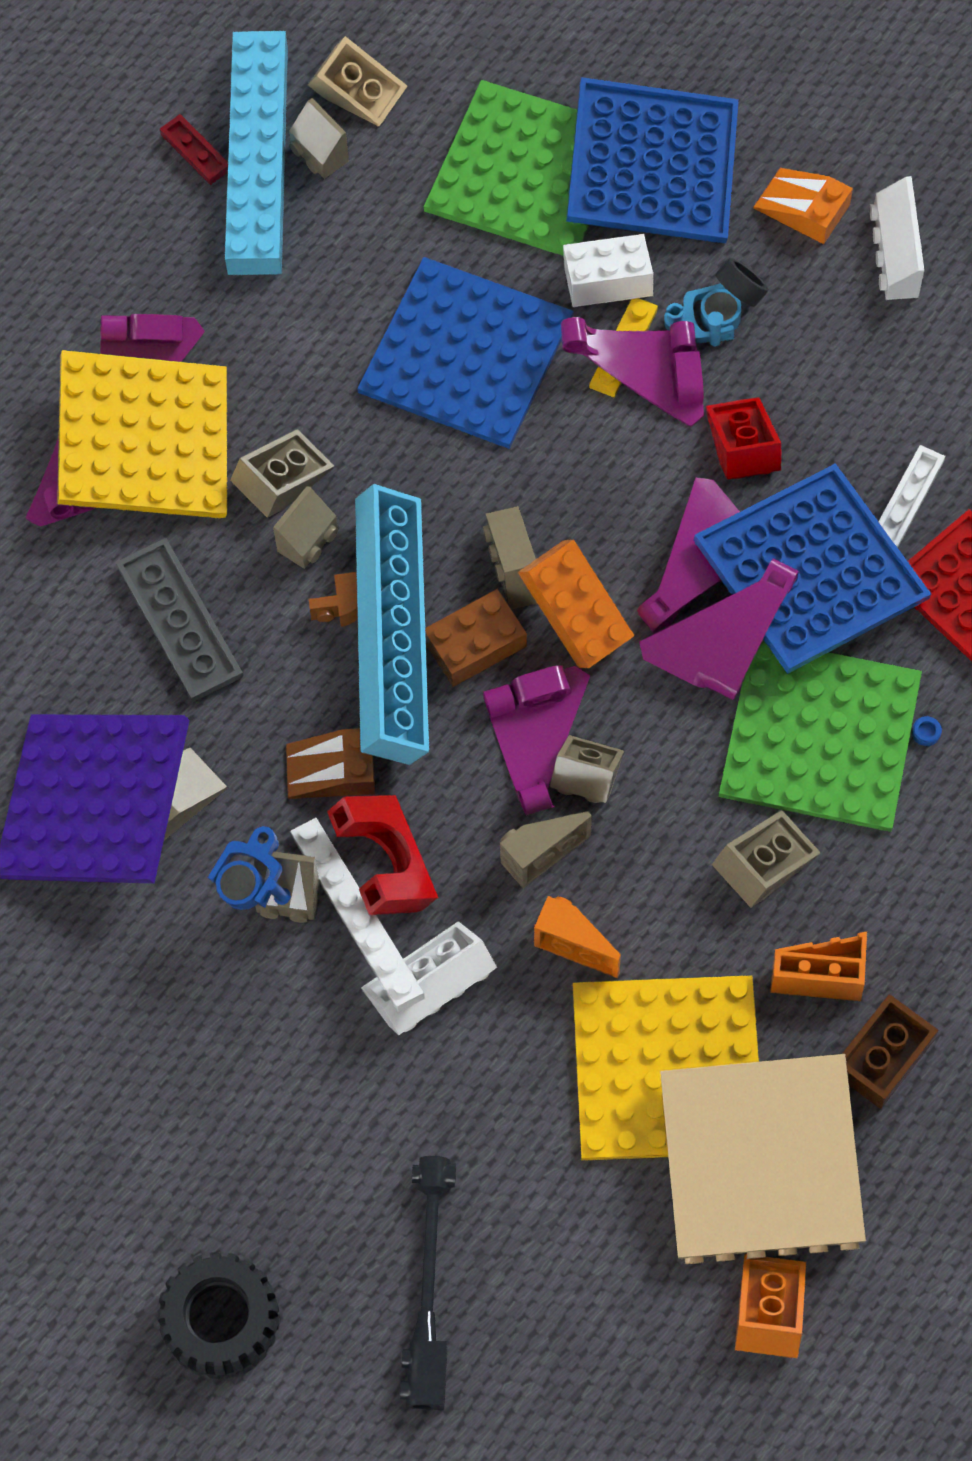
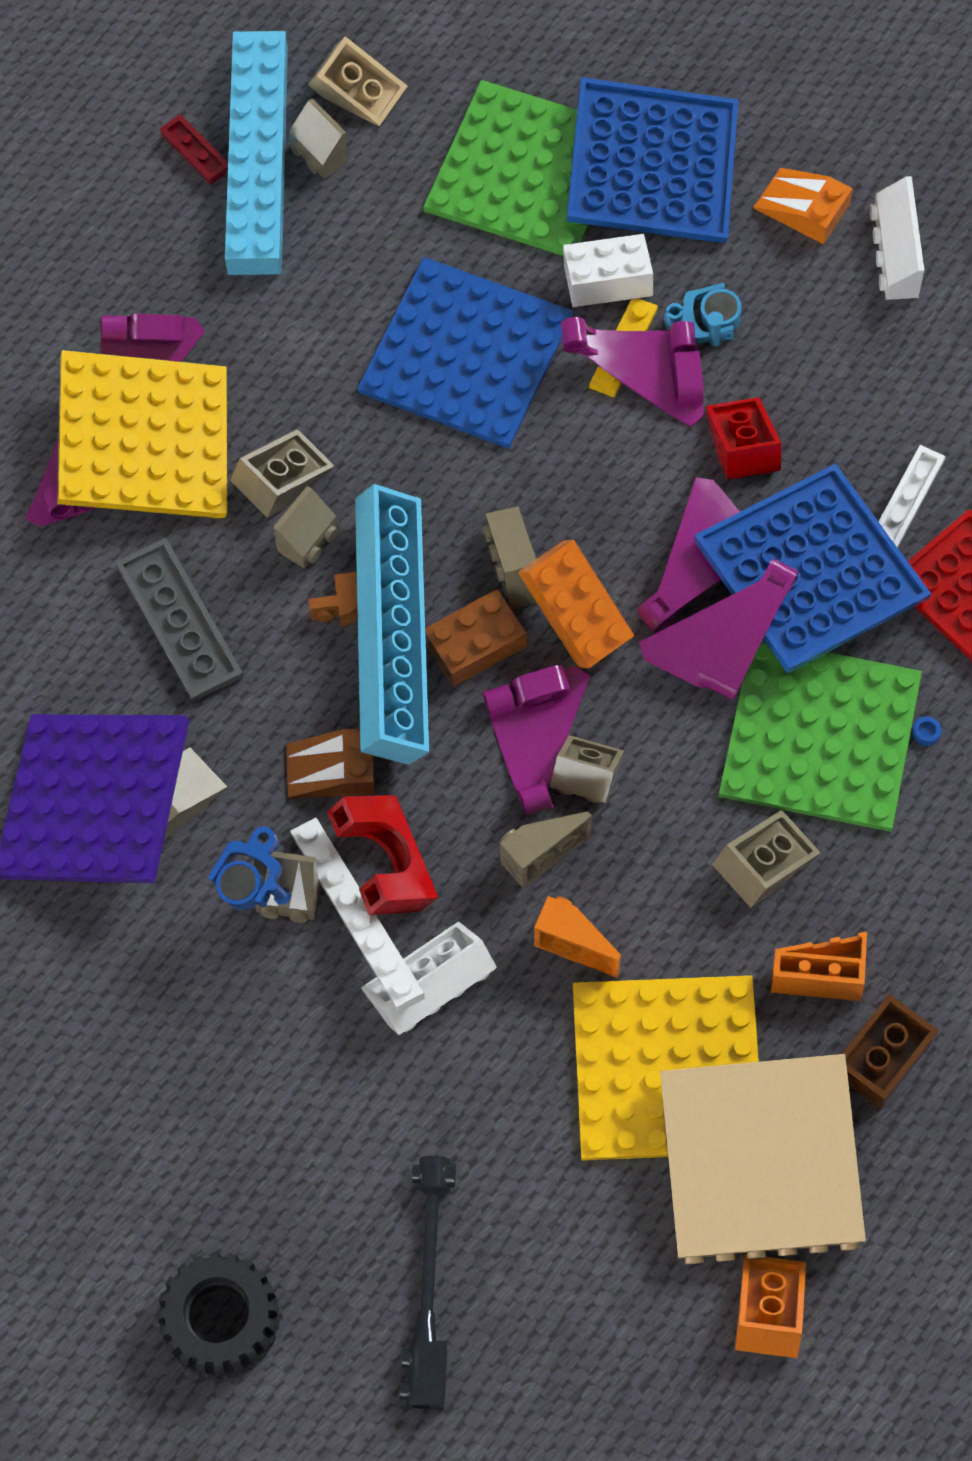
black tyre [716,258,768,307] -> none

